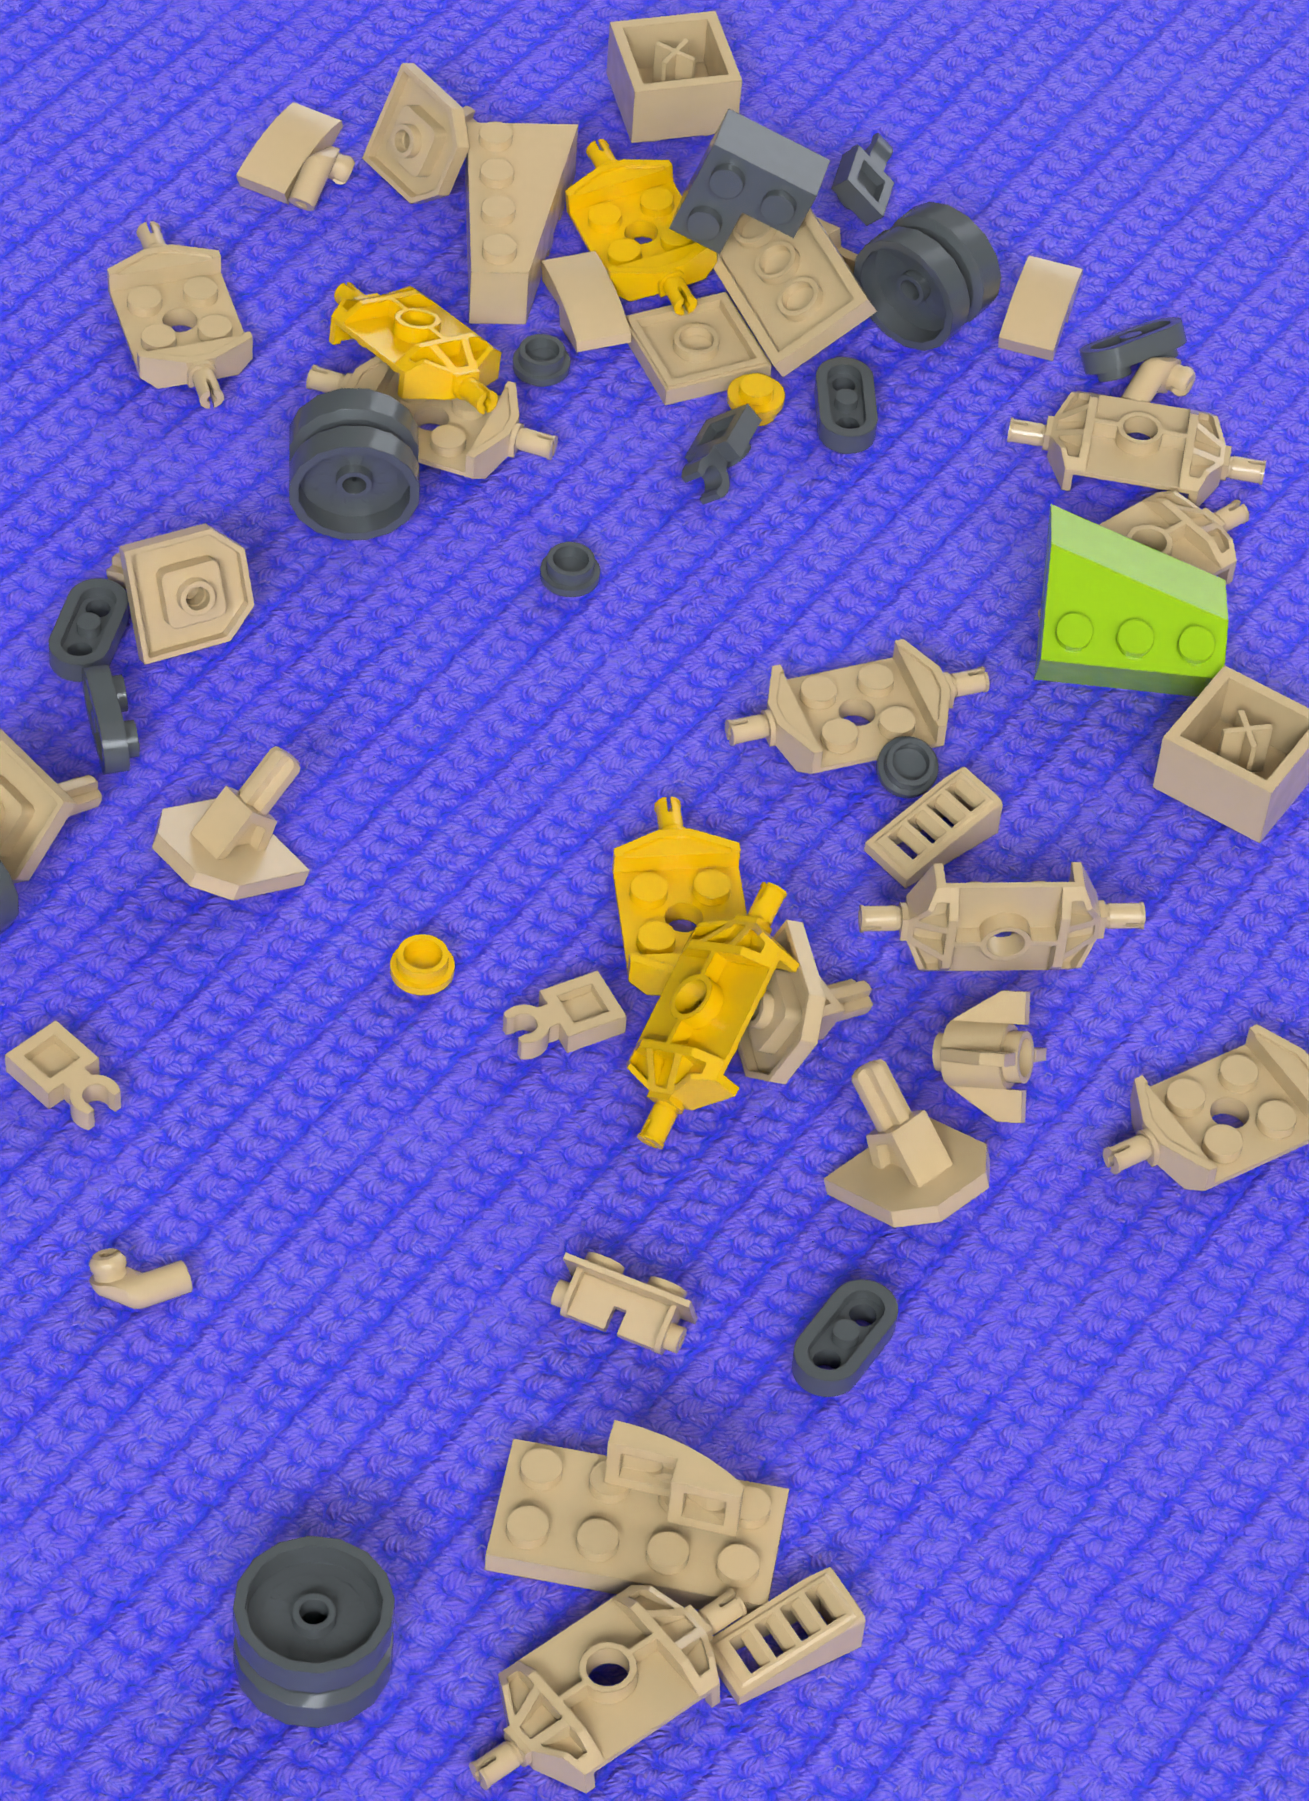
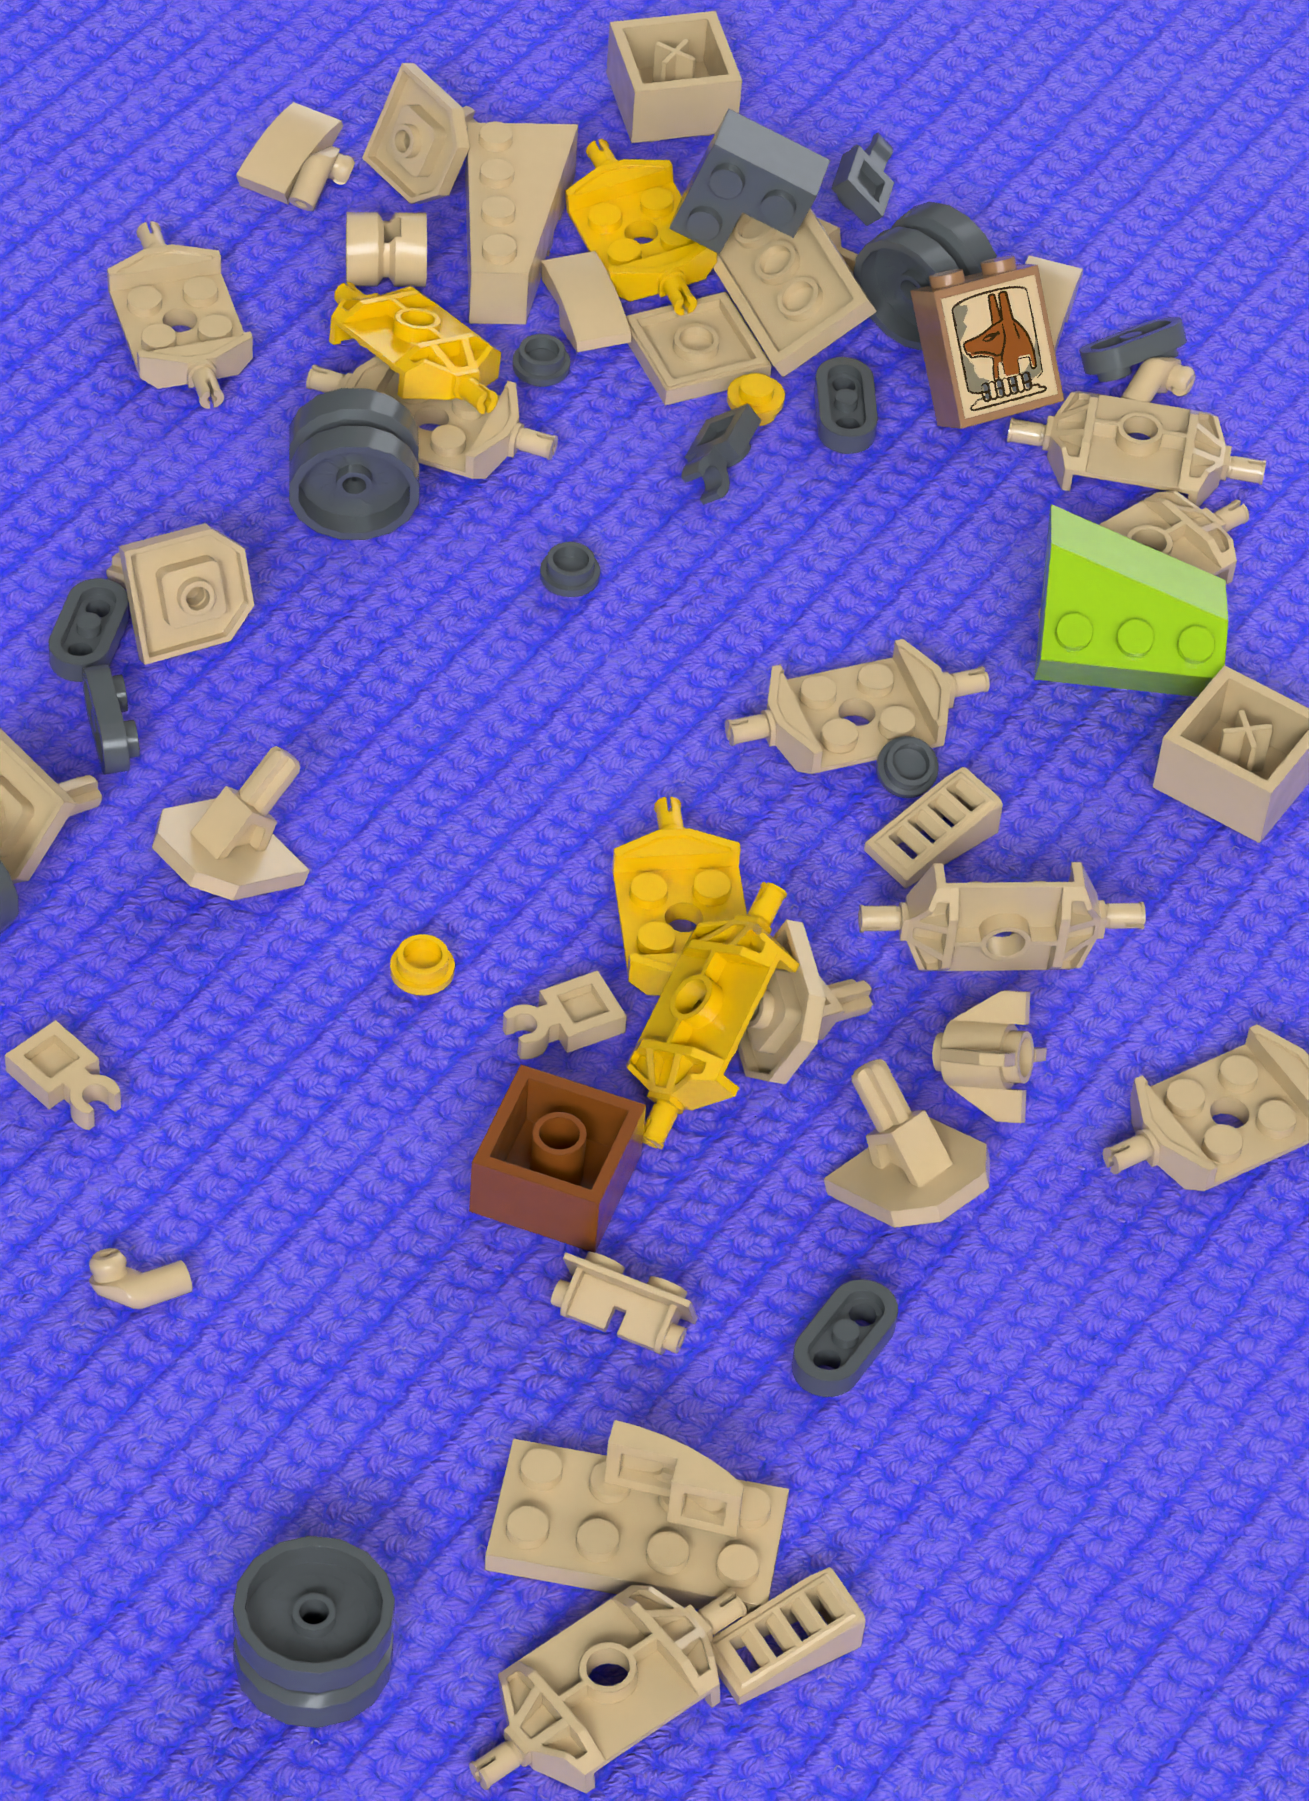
none -> tan wheel [346,212,427,287]
none -> dark orange brick [469,1064,646,1253]
none -> brick [910,256,1064,429]

